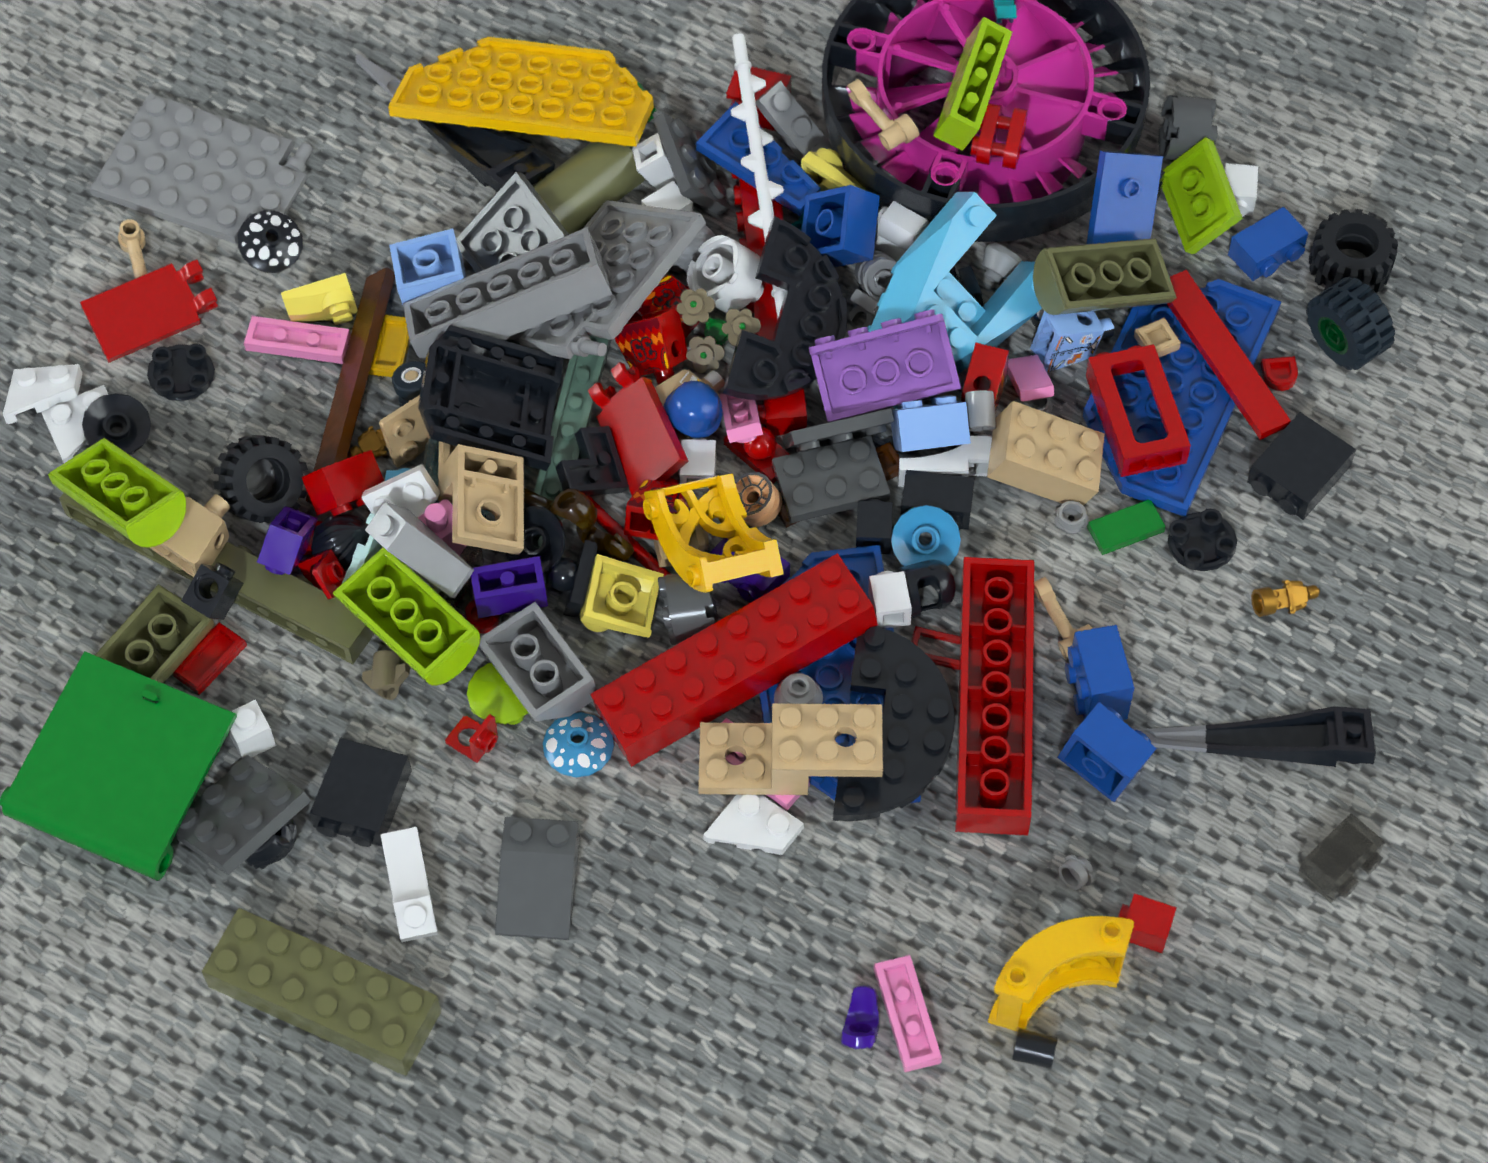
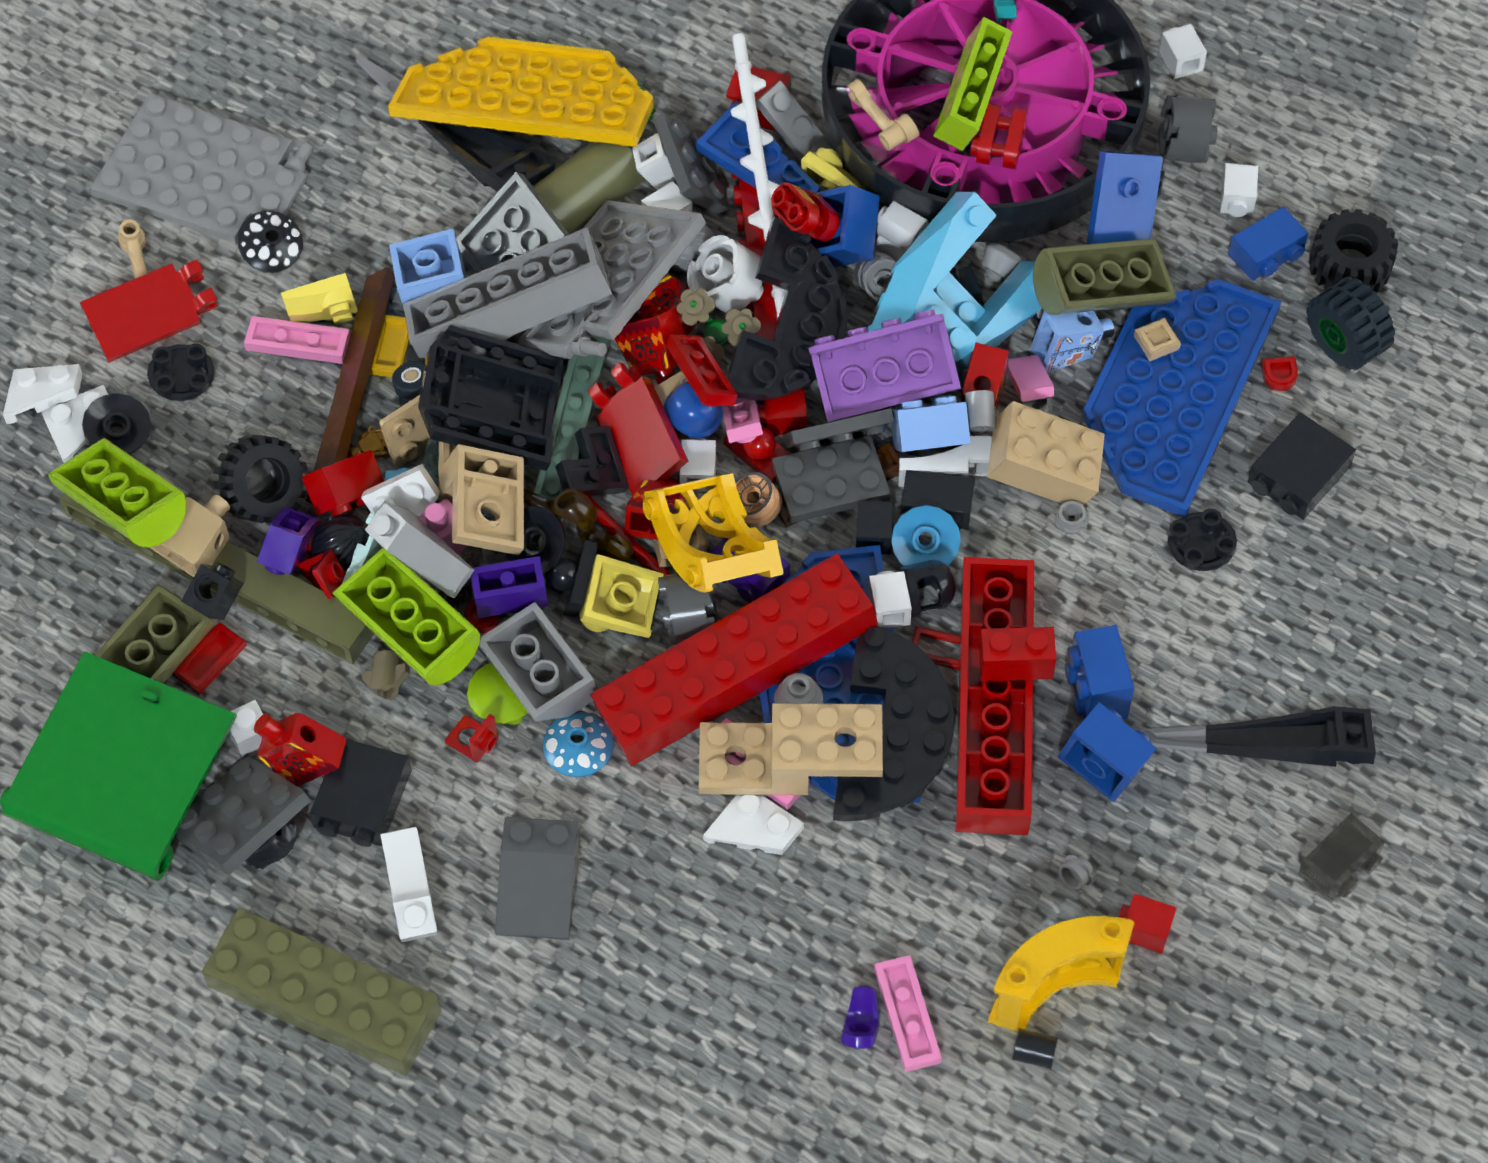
light grey tile [848,288,878,327] -> none
tan brick [1034,577,1093,661] -> none
red piece [1086,344,1191,477] -> none
green tile [1087,500,1166,555] -> none
lime plate [1162,137,1243,254] -> none
red tile [1167,270,1291,440] -> none
pearl gold piece [1251,580,1320,617] -> none
none -> red torso [254,713,347,787]
none -> red plate [666,334,737,407]
none -> red brick [771,182,839,242]
none -> red brick [978,627,1057,681]
none -> white brick [1159,24,1207,79]

